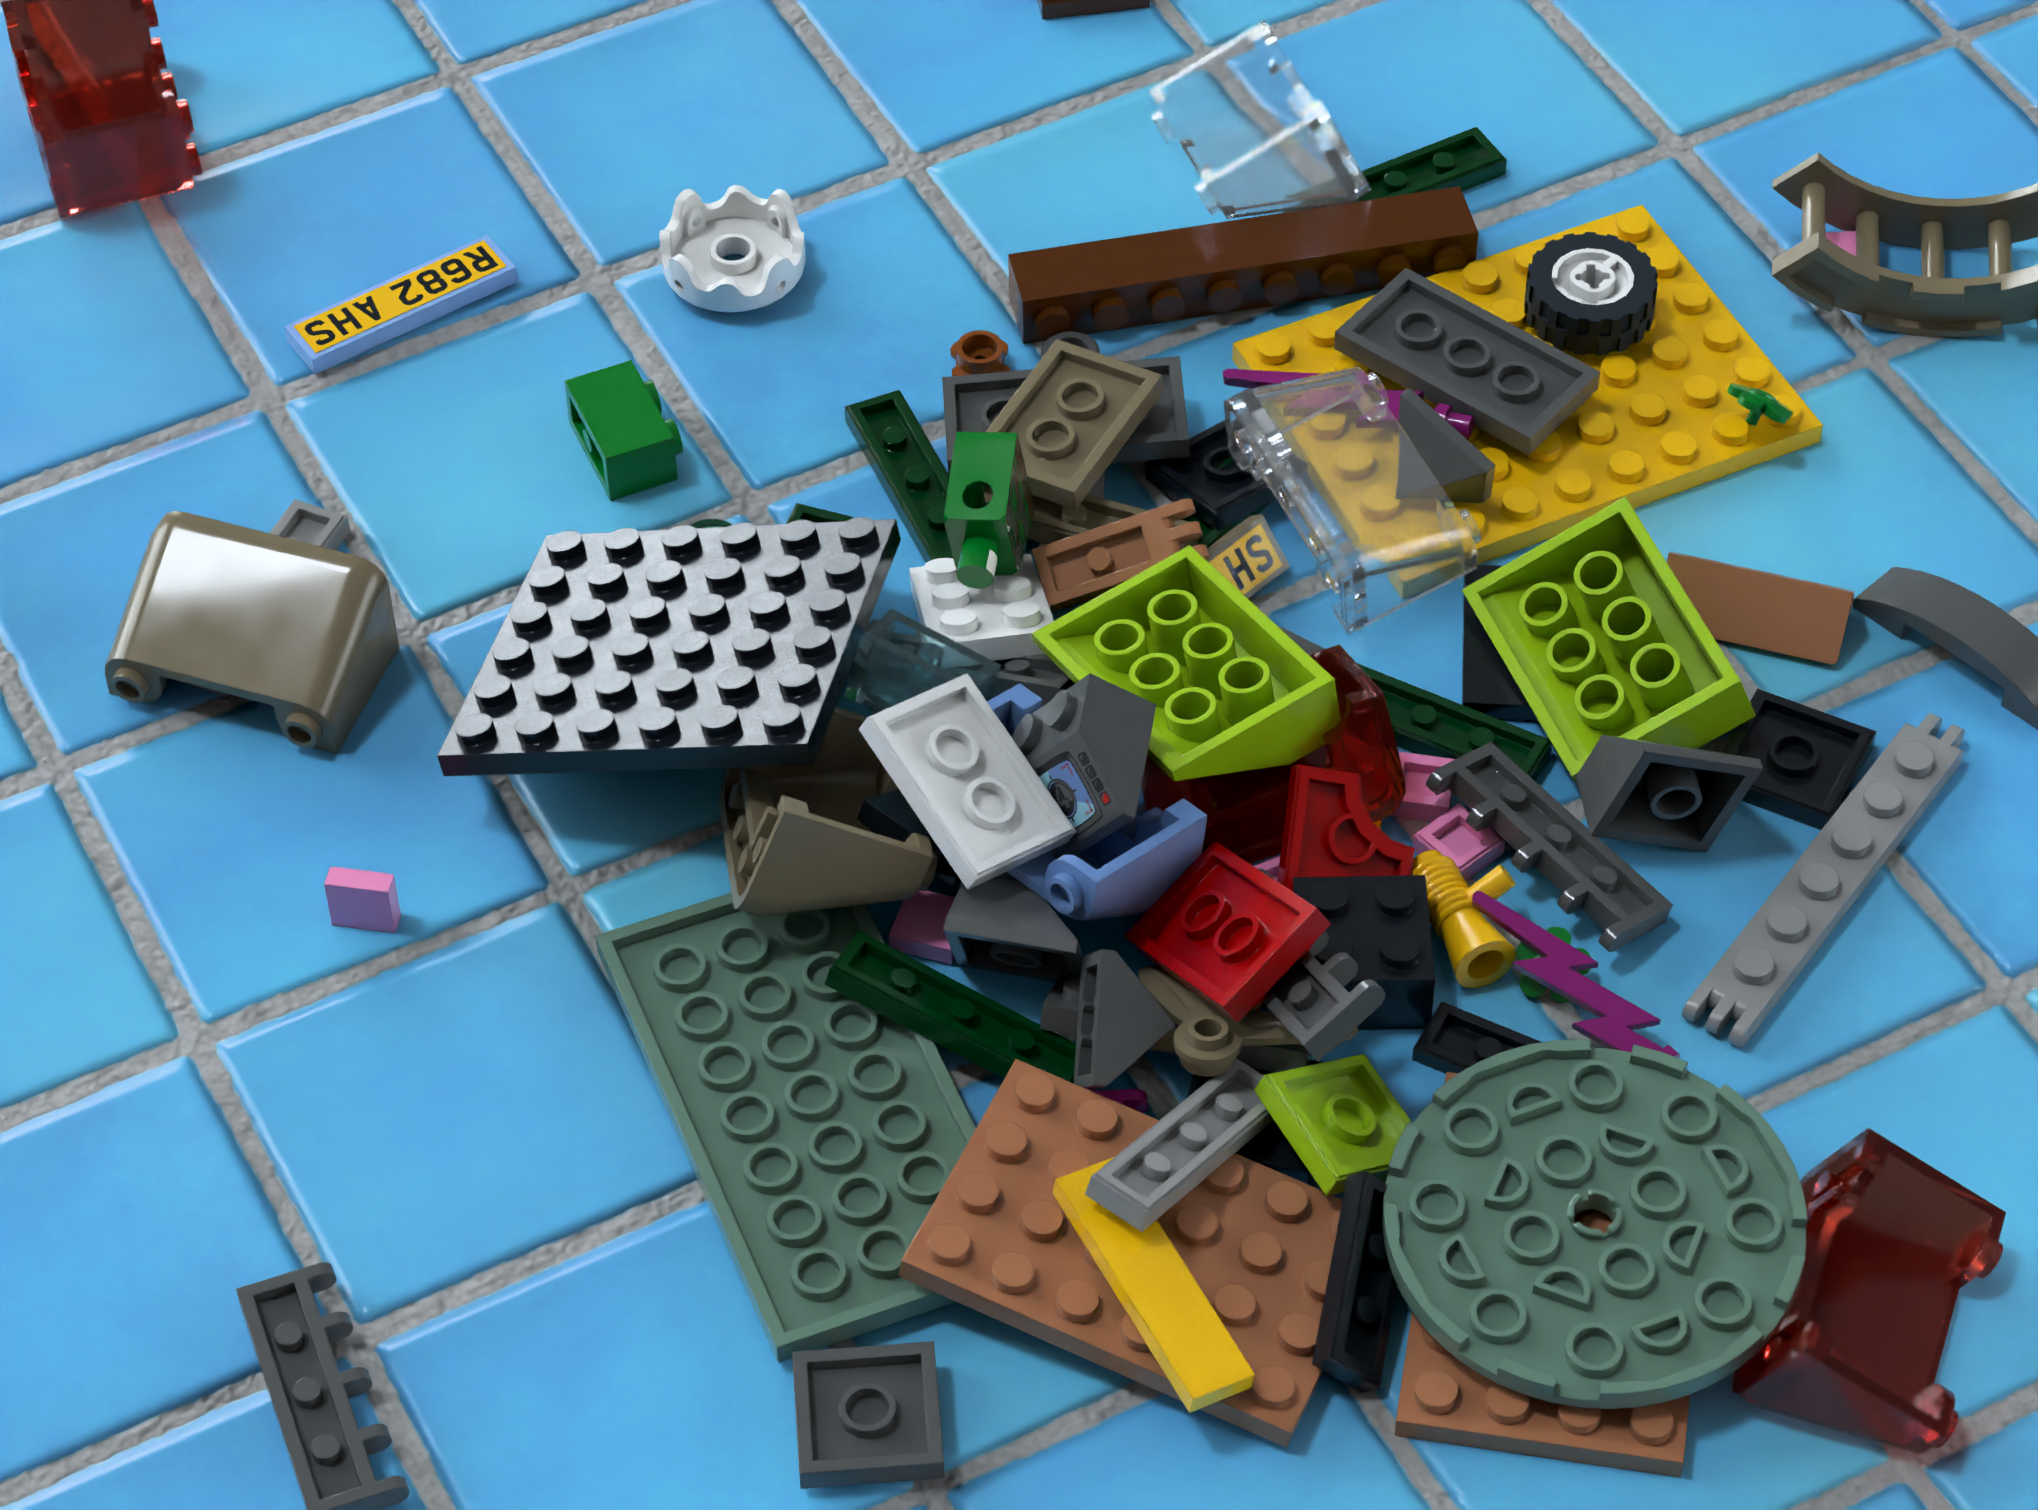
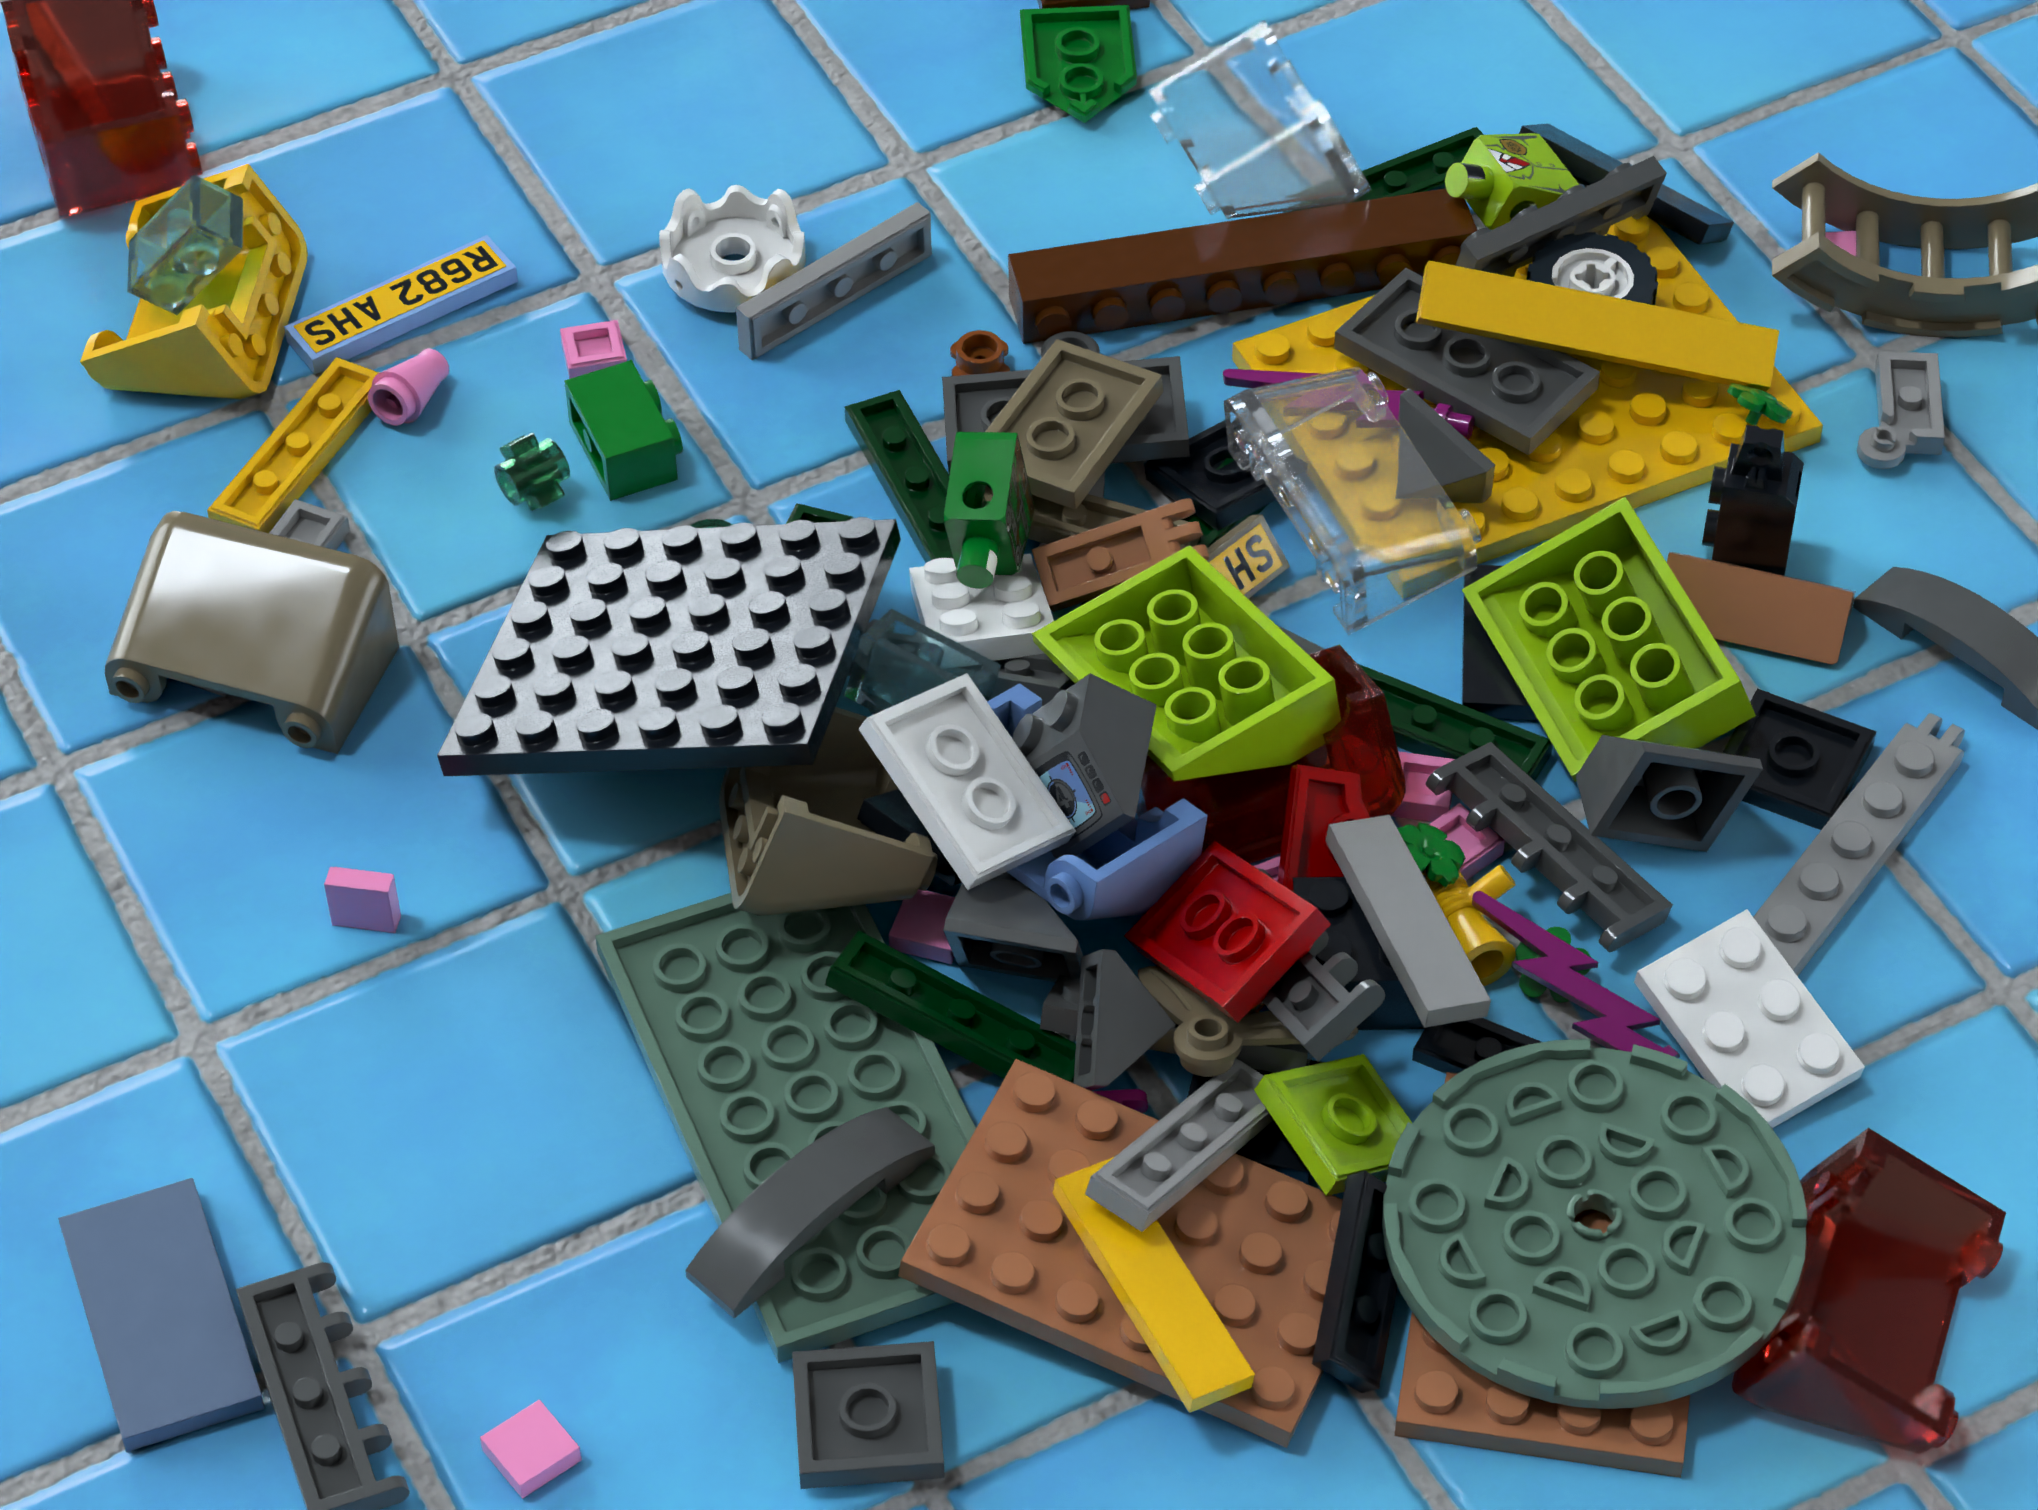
none -> sand blue tile [58,1178,265,1452]
none -> yellow windscreen [80,164,308,399]
none -> clear light blue brick [127,174,243,315]
none -> yellow tile [207,357,379,533]
none -> bright pink cone [368,348,449,426]
none -> bright pink tile [480,1399,582,1499]
none -> clear green gear [494,433,570,511]
none -> bright pink tile [560,320,627,379]
none -> dark grey slope [685,1107,935,1319]
none -> light grey tile [736,202,932,360]
none -> green tile [1020,5,1137,123]
none -> light grey tile [1325,815,1491,1028]
none -> green plant [1397,822,1466,888]
none -> yellow tile [1416,261,1779,392]
none -> lime torso [1445,133,1579,230]
none -> dark grey hinge [1455,156,1667,277]
none -> black tile [1519,124,1734,245]
none -> white plate [1634,909,1865,1128]
none -> black hinge [1702,425,1804,576]
none -> light grey hinge [1857,351,1945,469]

